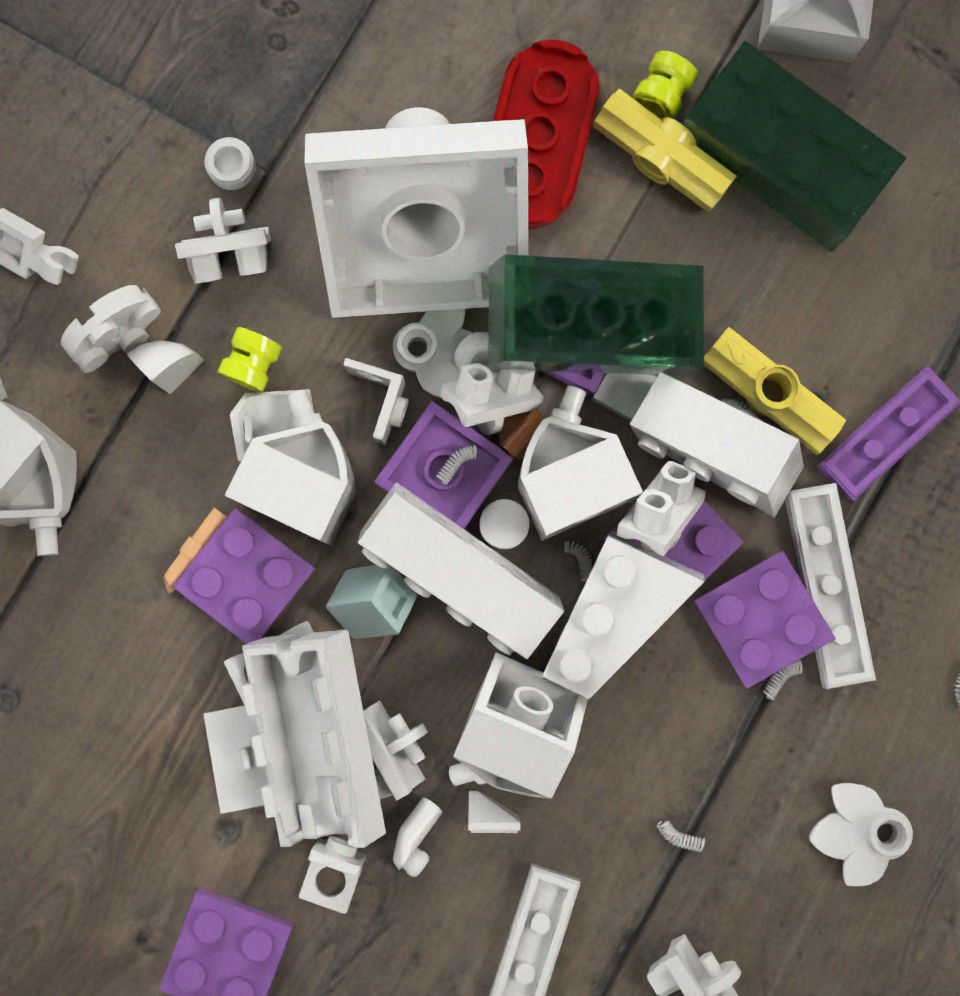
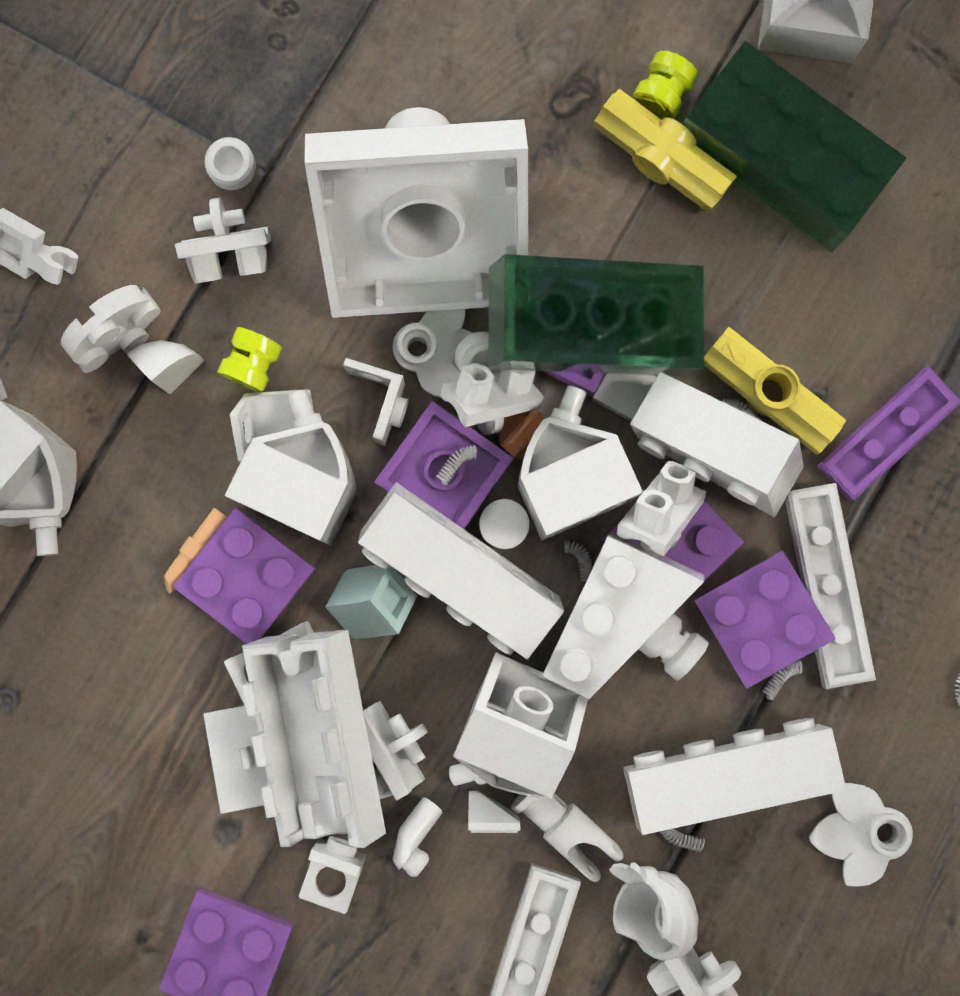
red tile [493,39,600,230] -> none
none -> white piece [511,793,624,882]
none -> white hat [609,863,699,960]
none -> white brick [623,718,846,835]
none -> white wheel [639,613,709,681]

